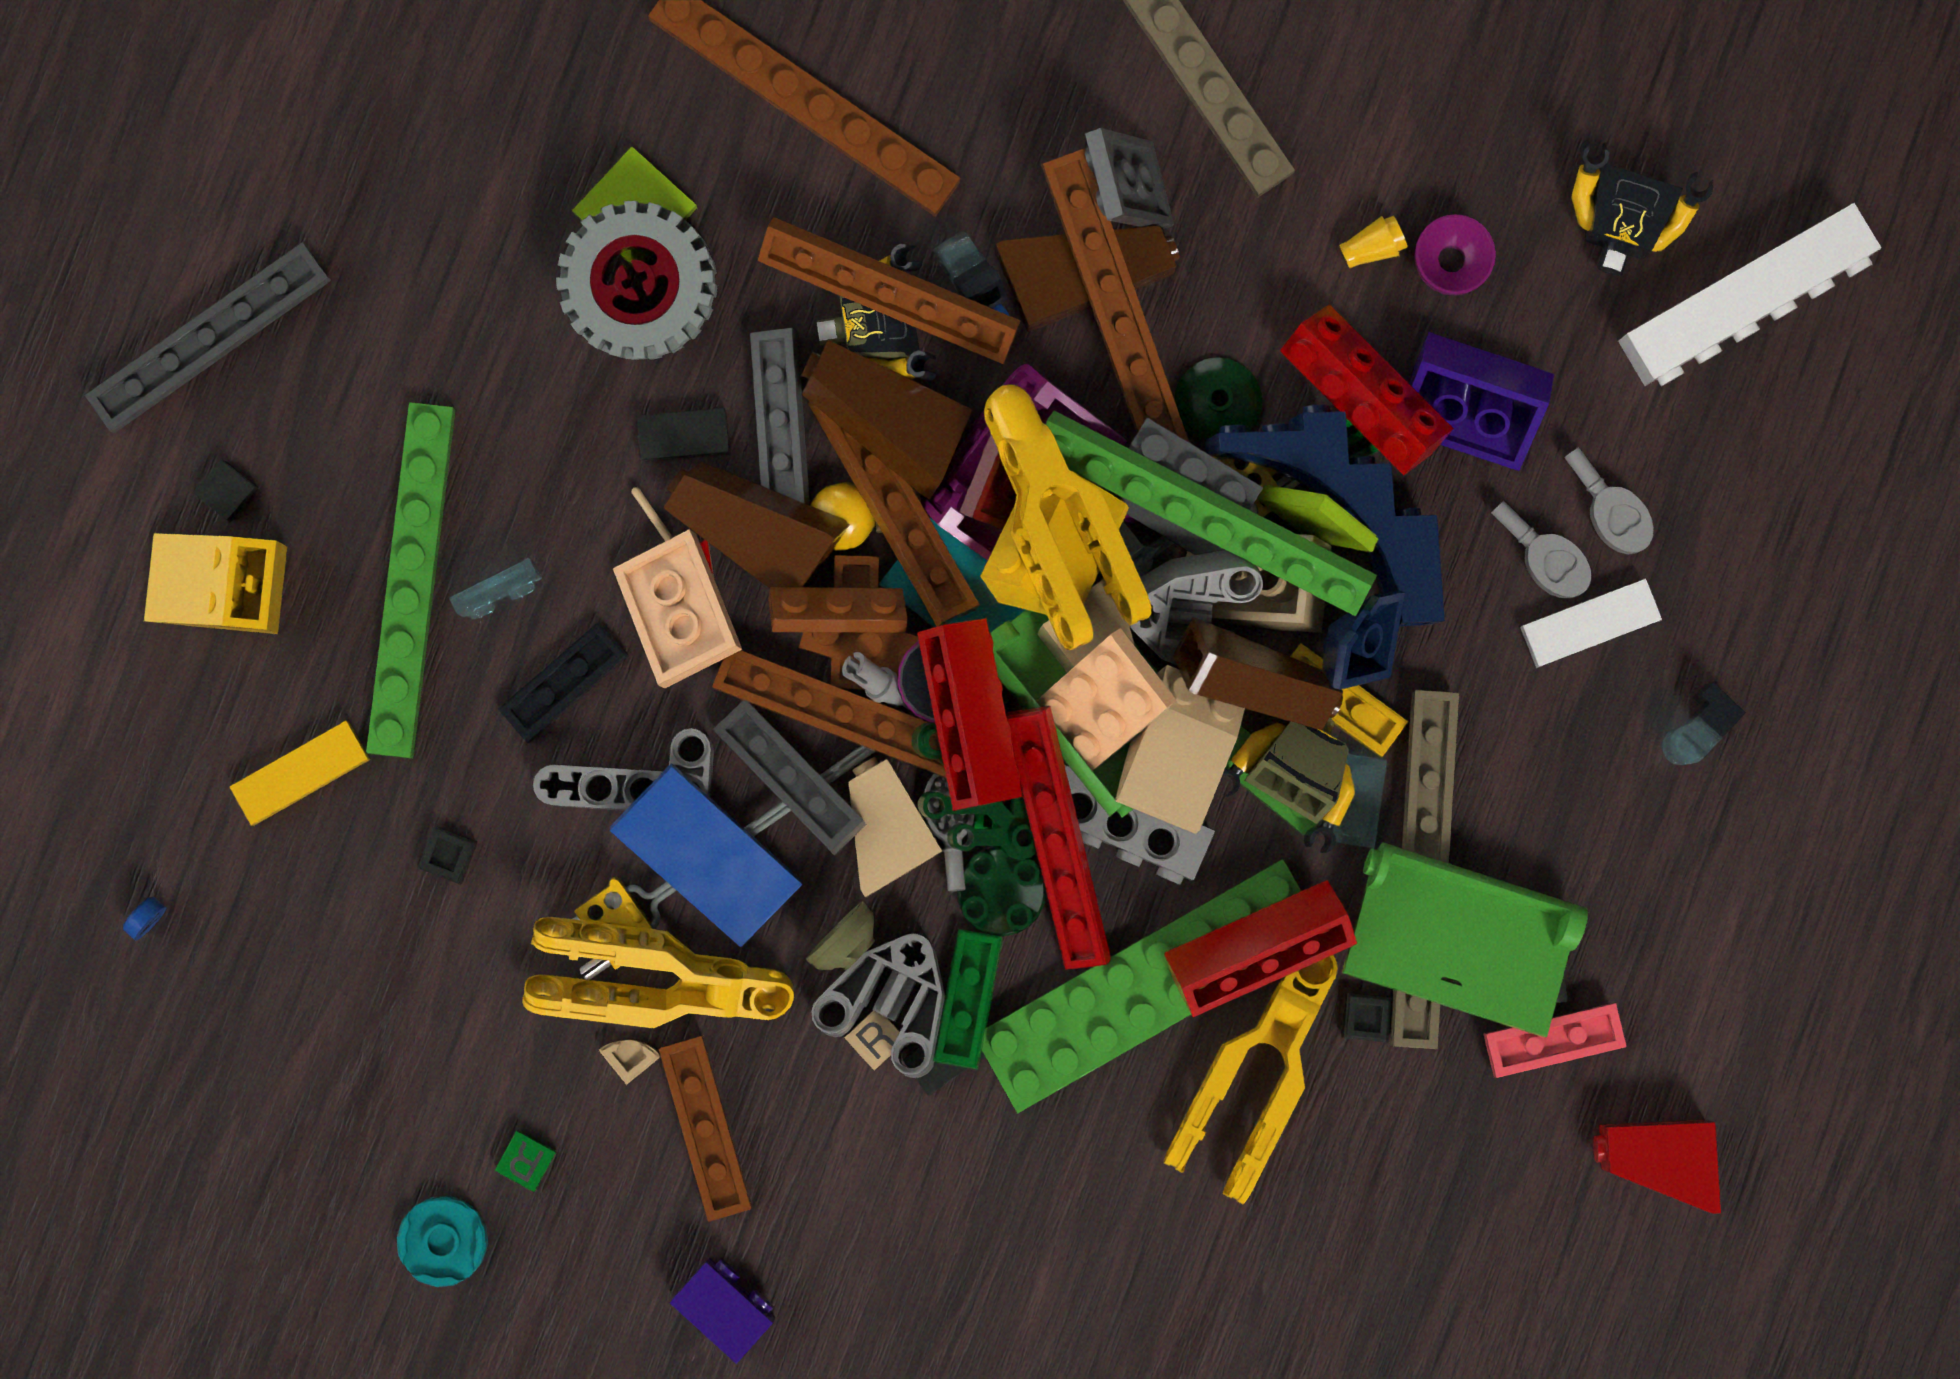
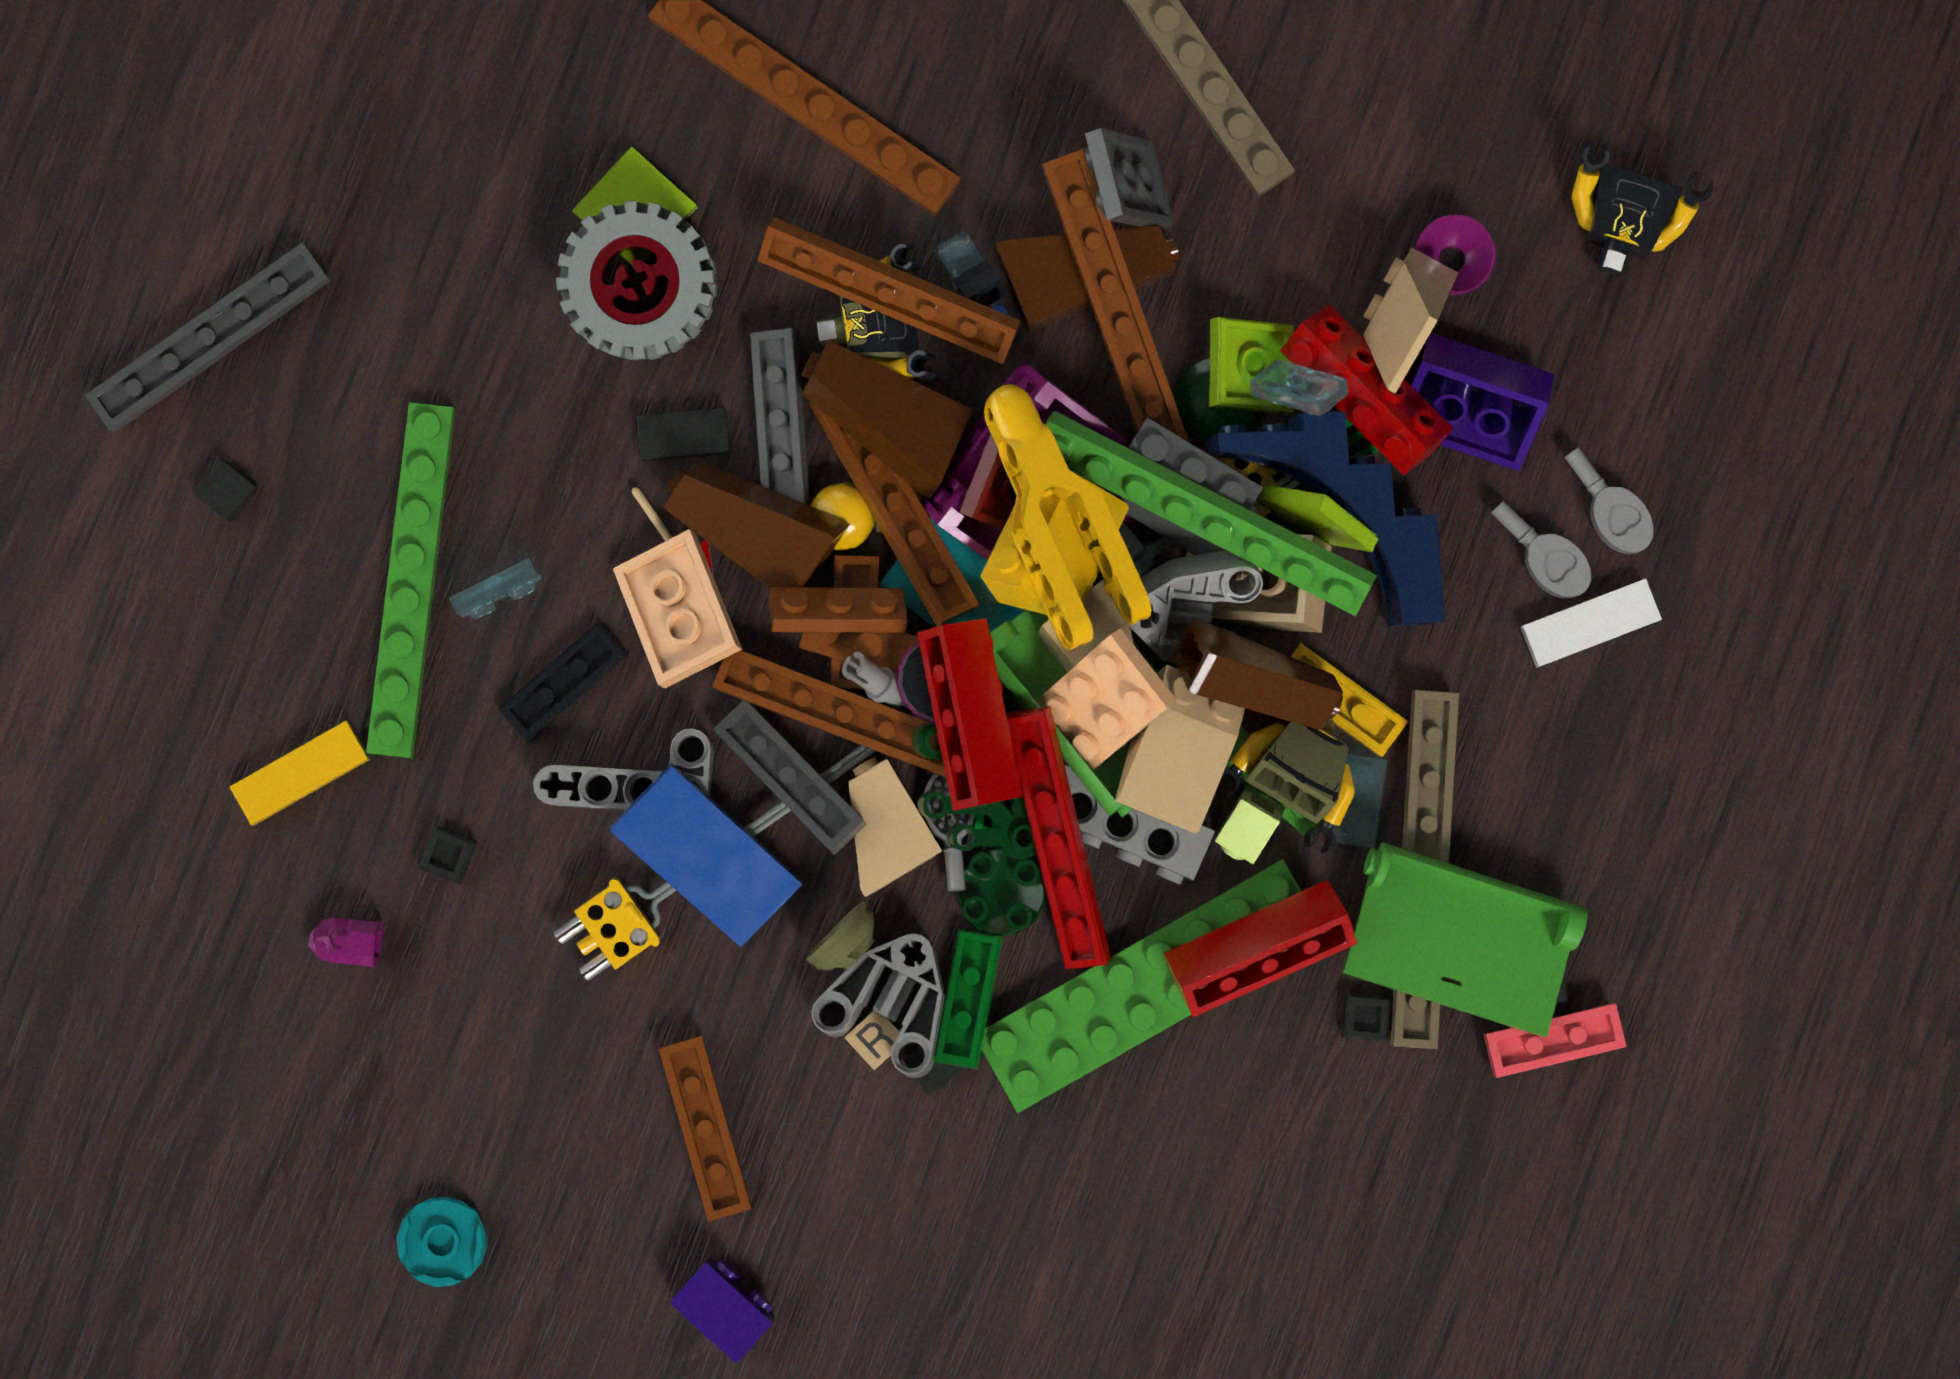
blue tile [123,897,166,941] -> none
yellow slope [144,533,287,634] -> none
green tile [494,1130,557,1192] -> none
yellow piece [522,917,794,1028] -> none
tan tile [599,1039,661,1085] -> none
yellow piece [1163,955,1338,1204] -> none
dark blue slope [1322,590,1405,690] -> none
yellow cone [1339,215,1408,269] -> none
red slope [1593,1120,1721,1214] -> none
white brick [1618,203,1881,386] -> none
leg [1662,682,1746,766] -> none
none -> magenta rock [308,917,383,967]
none -> lime tile [1209,317,1294,414]
none -> yellowish green brick [1215,784,1285,864]
none -> clear light blue plate [1249,359,1349,416]
none -> tan slope [1363,247,1458,393]

